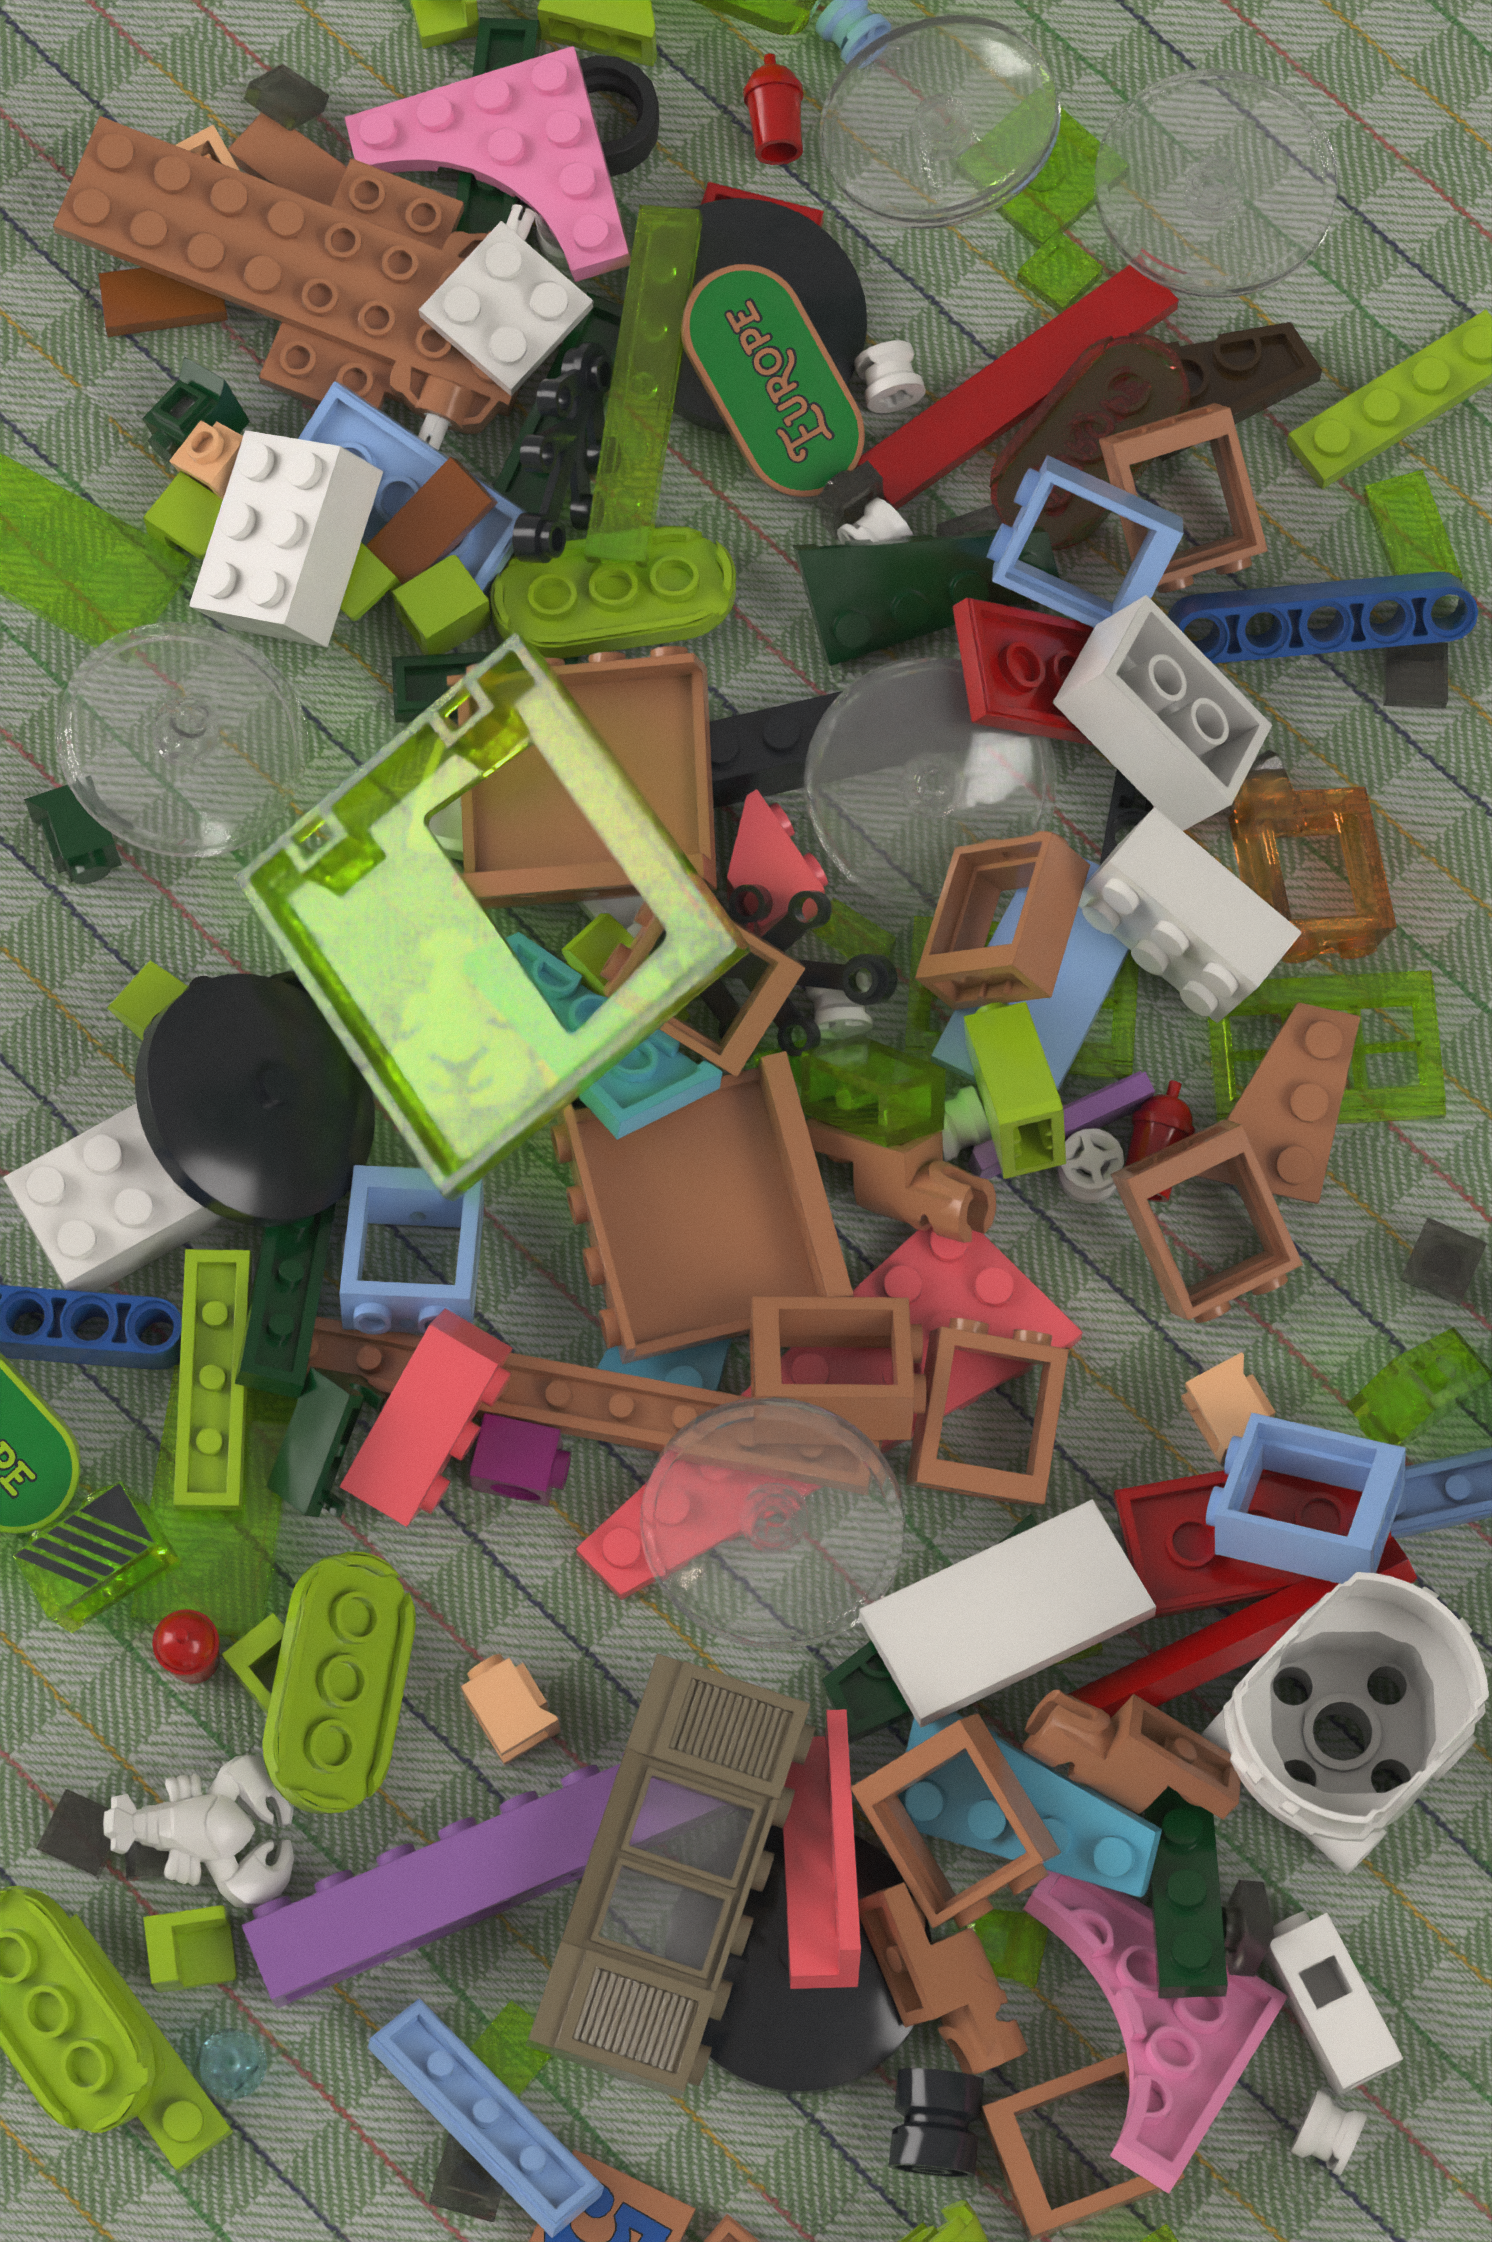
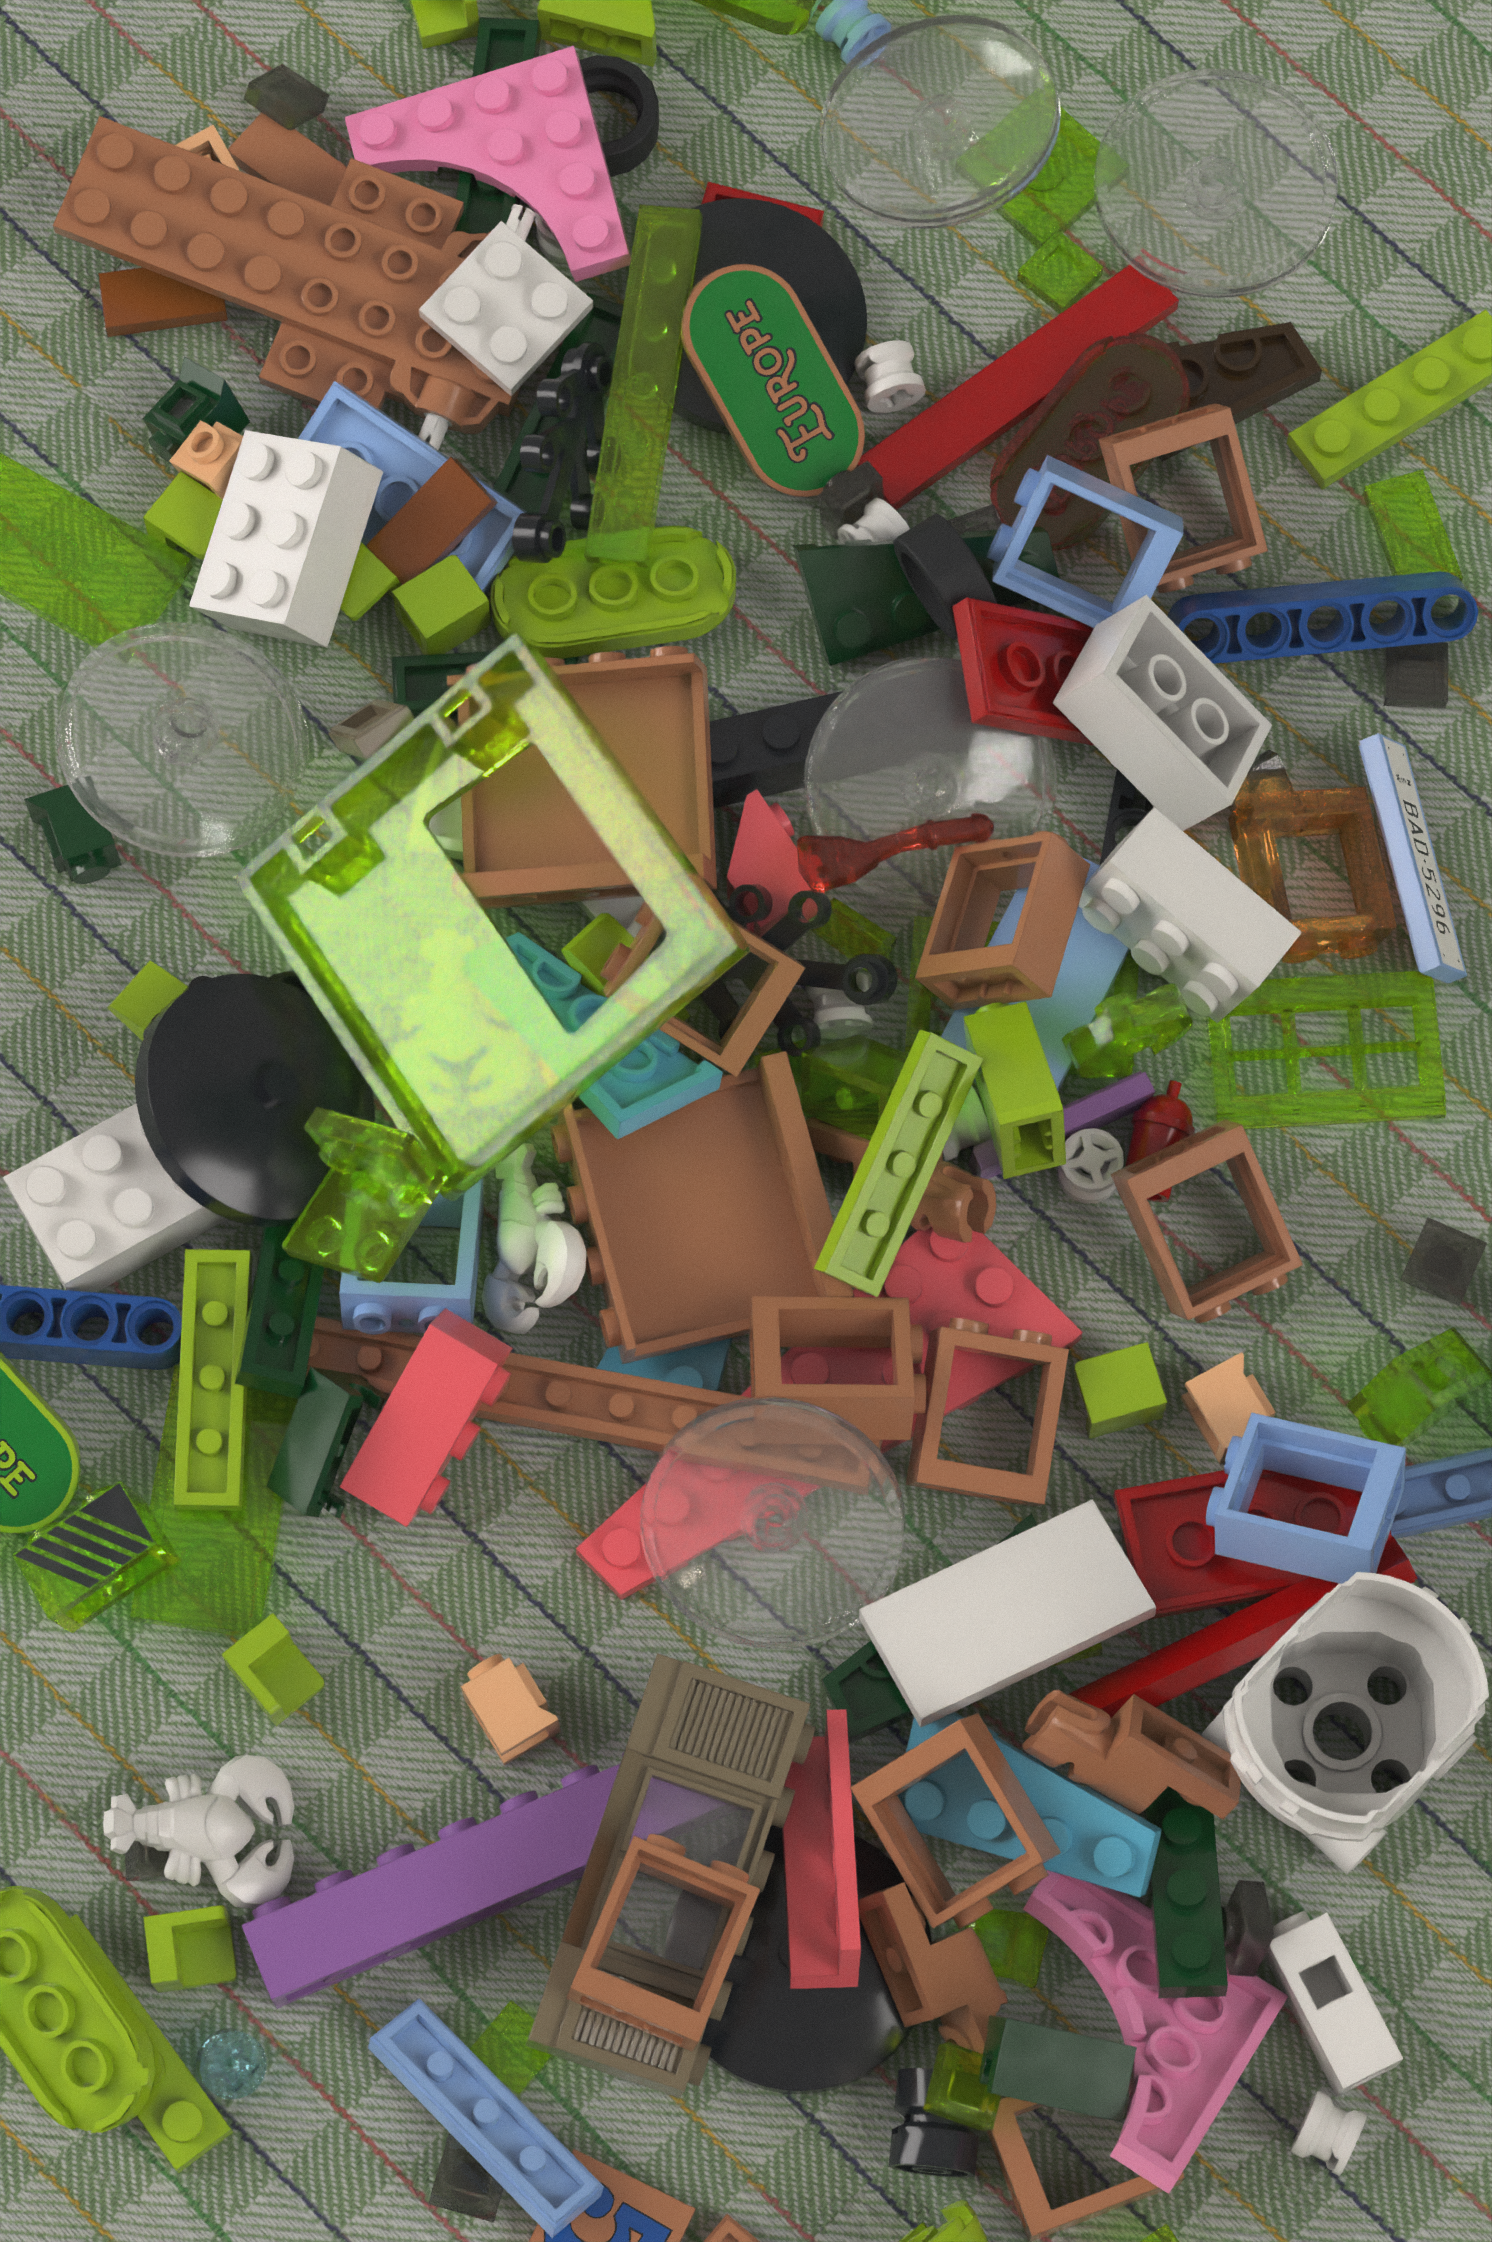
clear smoke tile [36,1789,112,1880] -> none
red piece [152,1609,220,1684] -> none
lime tile [263,1551,416,1814] -> none
magenta brick [469,1413,572,1506] -> none
red piece [743,53,803,165] -> none
nougat wing [1194,1002,1361,1204] -> none
none -> clear neon green bracket [282,1107,448,1283]
none -> dark tan tile [328,699,419,759]
none -> animal [482,1143,587,1334]
none -> nougat window [566,1834,760,2052]
none -> clear red piece [797,813,994,892]
none -> lime plate [814,1030,983,1297]
none -> black tyre [893,513,997,640]
none -> clear neon green tile [923,2042,1001,2131]
none -> dark green hinge [979,2015,1137,2122]
none -> clear neon green plate [1062,983,1193,1078]
none -> lime panel [1074,1342,1167,1439]
none -> light blue tile [1359,733,1467,983]

